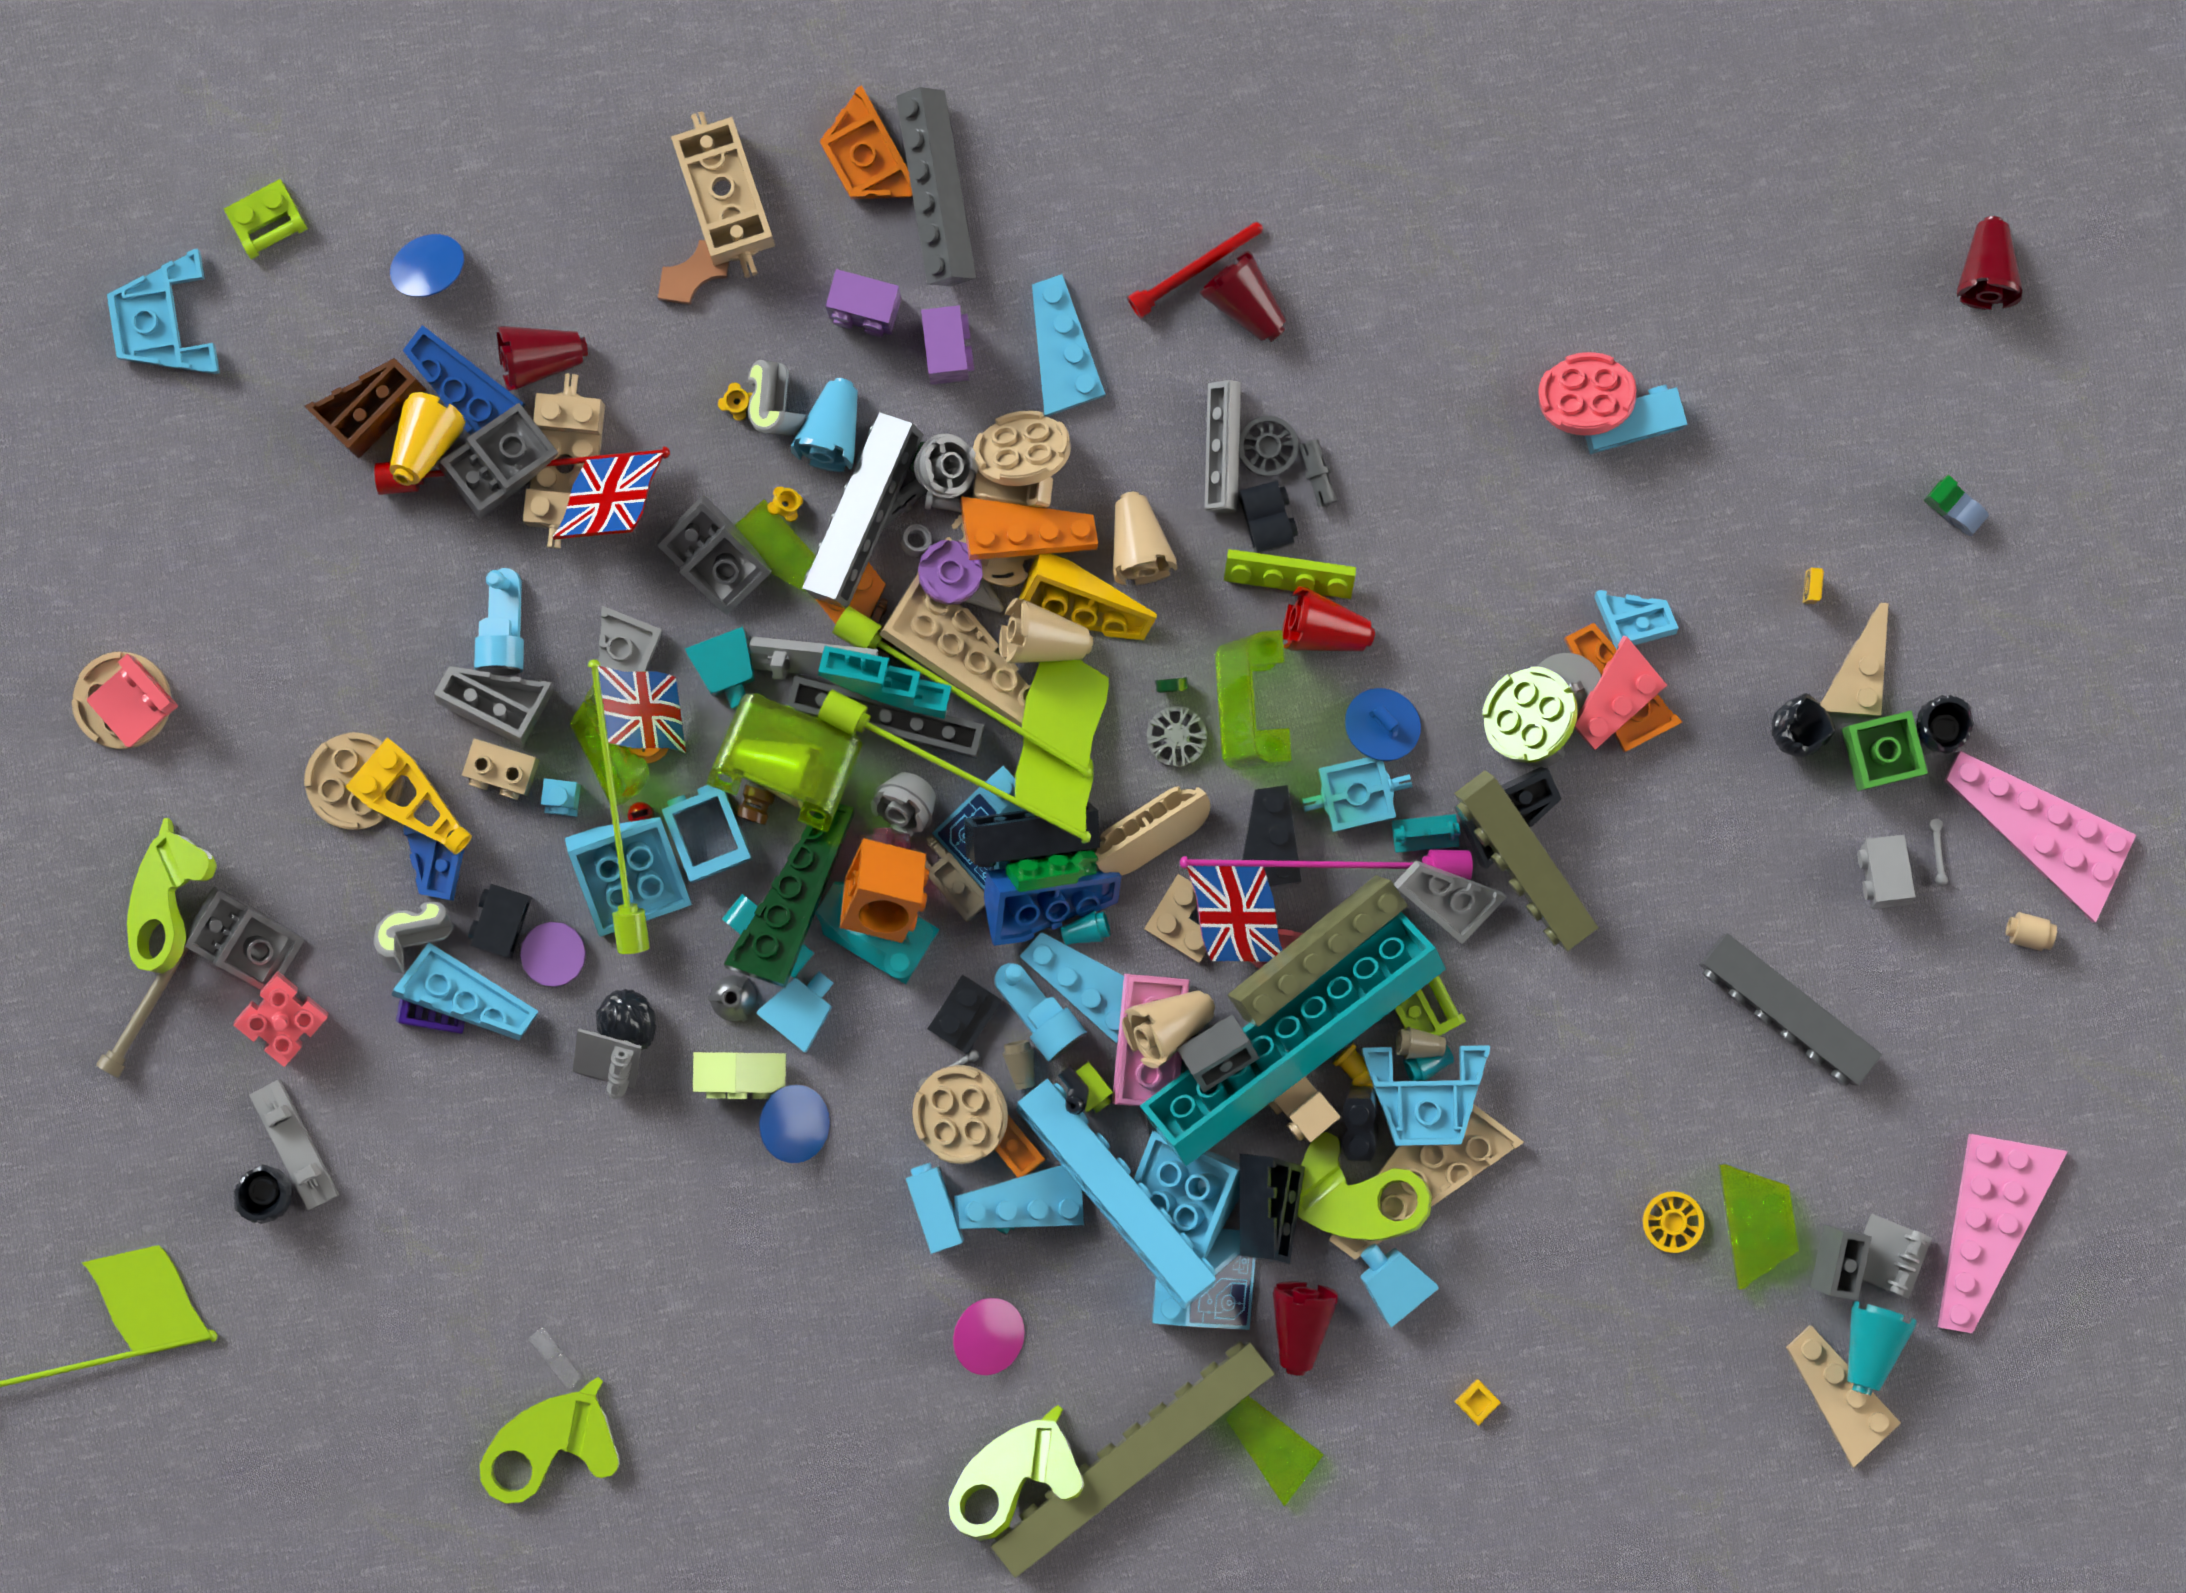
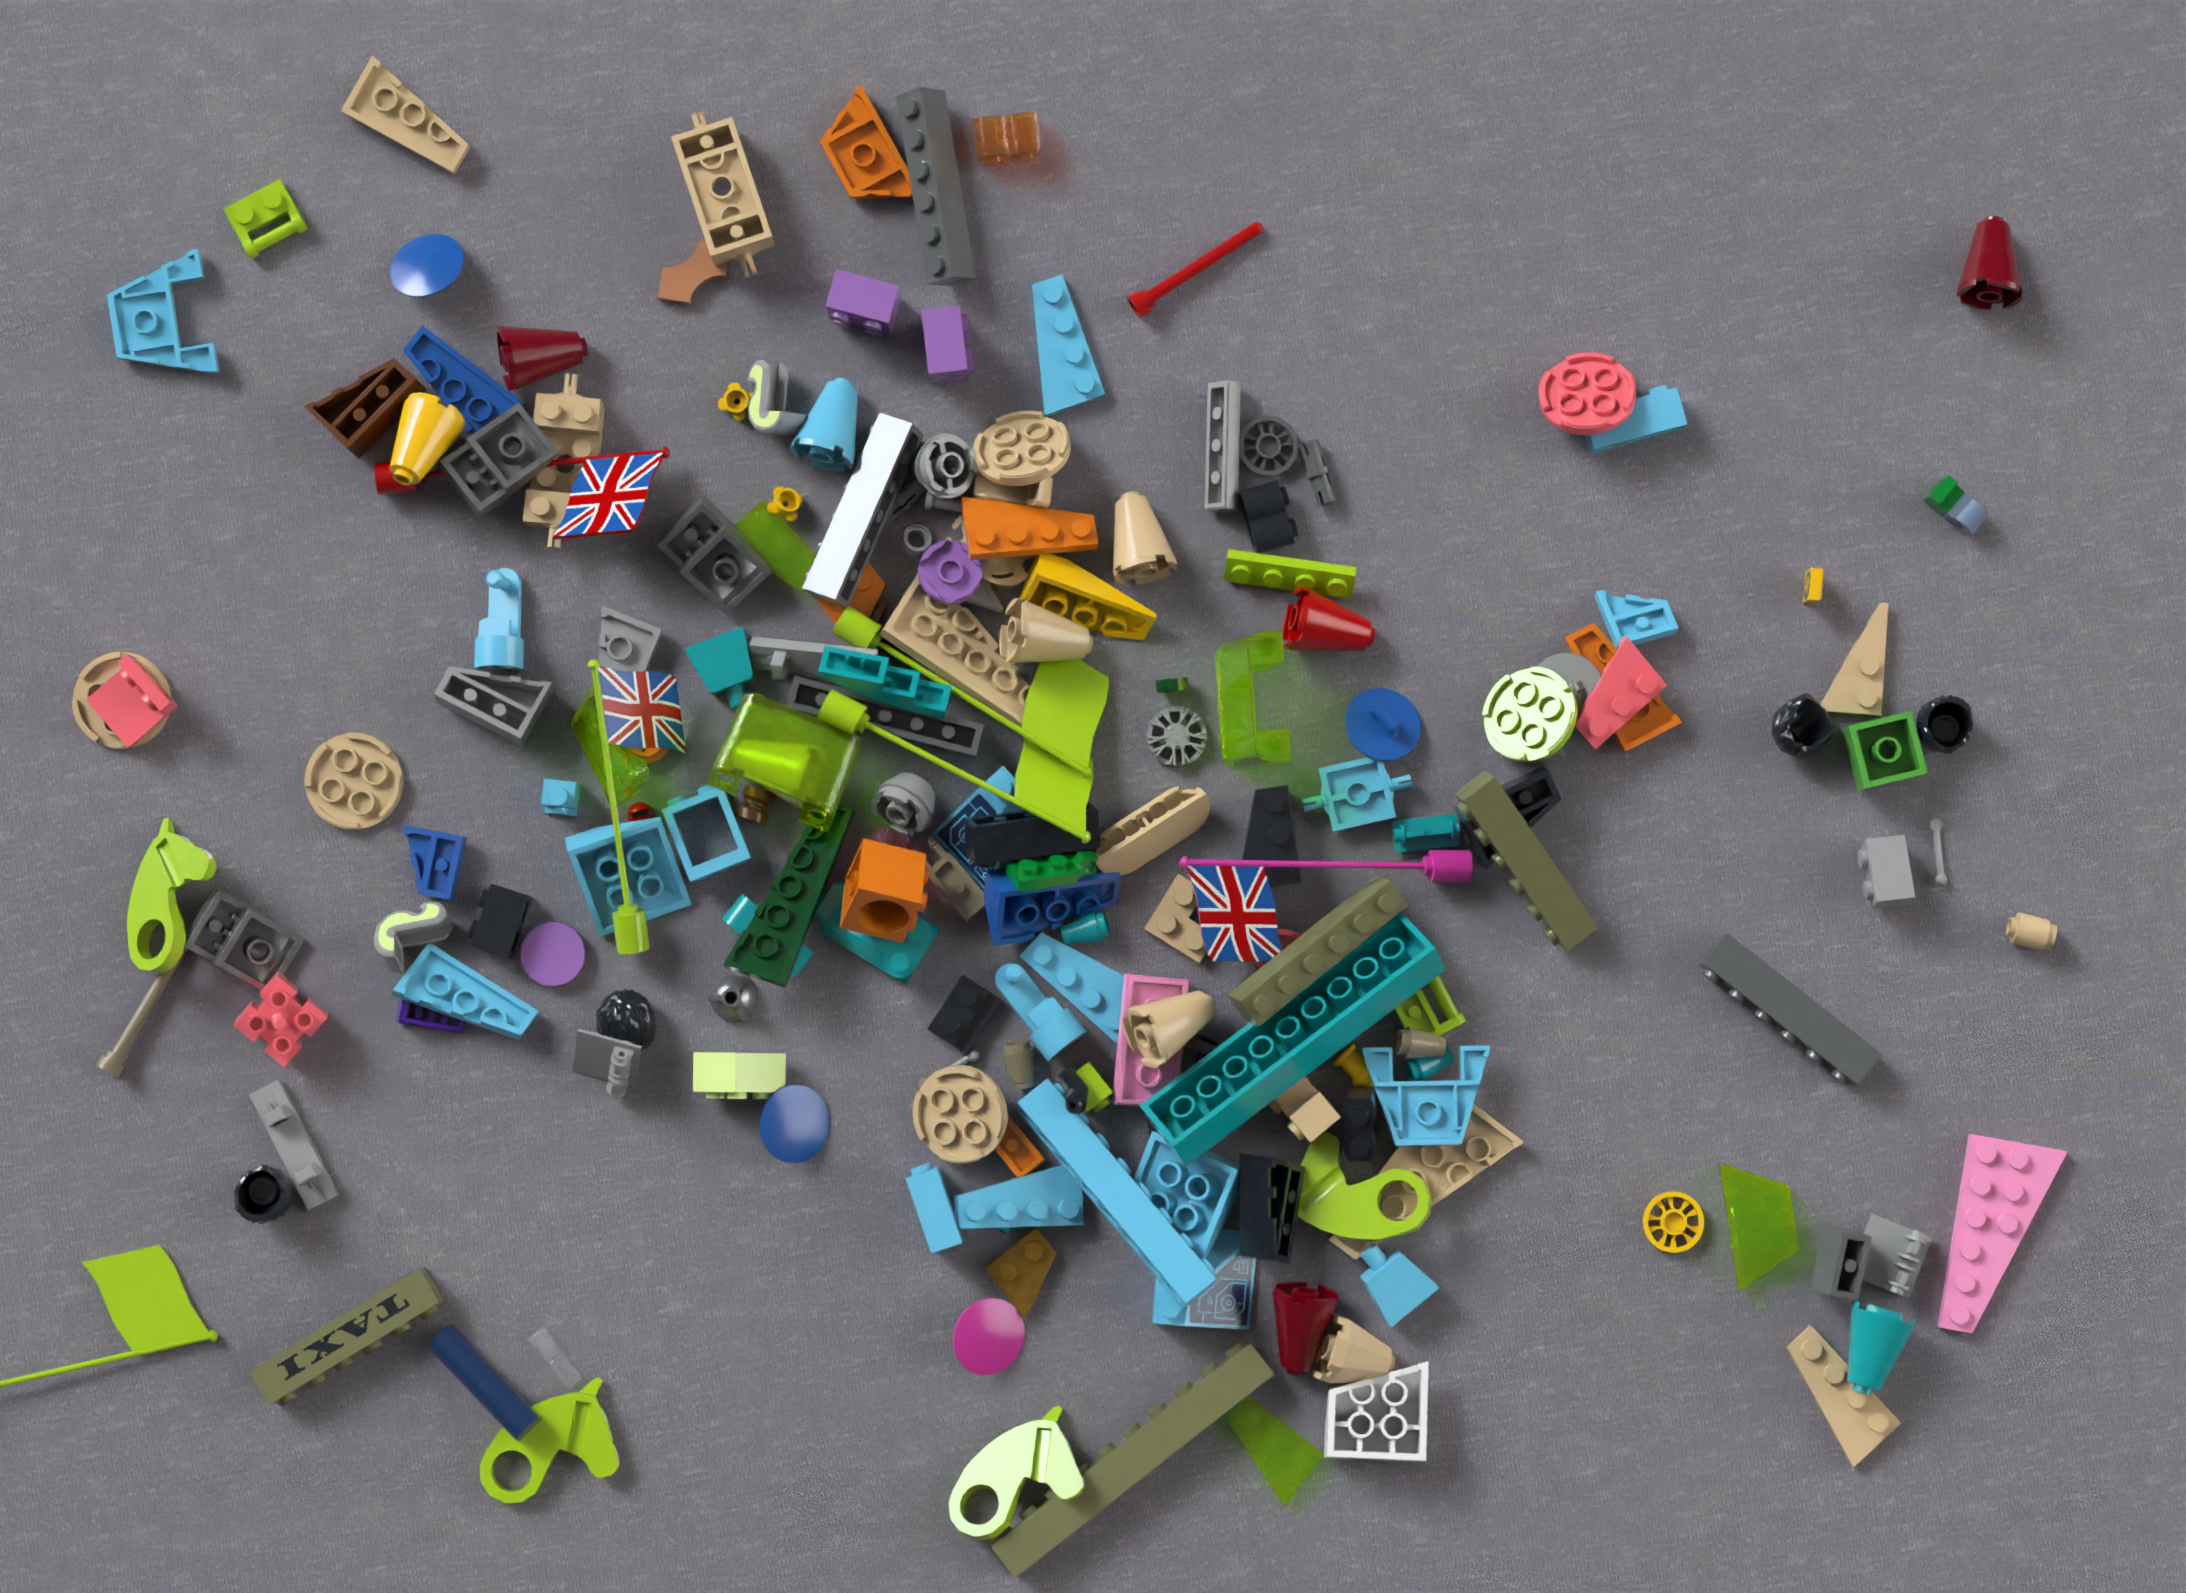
yellow plate [345,737,472,855] -> none
tan brick [462,738,540,800] -> none
medium azure torso [756,971,834,1052] -> none
dark grey brick [1177,1014,1259,1093] -> none
dark red cone [1200,251,1286,342] -> none
light grey wing [1394,860,1507,944] -> none
yellow tile [1454,1379,1501,1425] -> none
bright pink wing [1944,751,2136,923] -> none
none -> olive brick [249,1267,444,1406]
none -> tan wing [341,55,470,175]
none -> dark blue brick [428,1325,542,1442]
none -> clear orange brick [973,112,1042,166]
none -> pearl gold wing [985,1227,1057,1318]
none -> tan cone [1312,1314,1395,1383]
none -> white wedge [1324,1361,1429,1462]

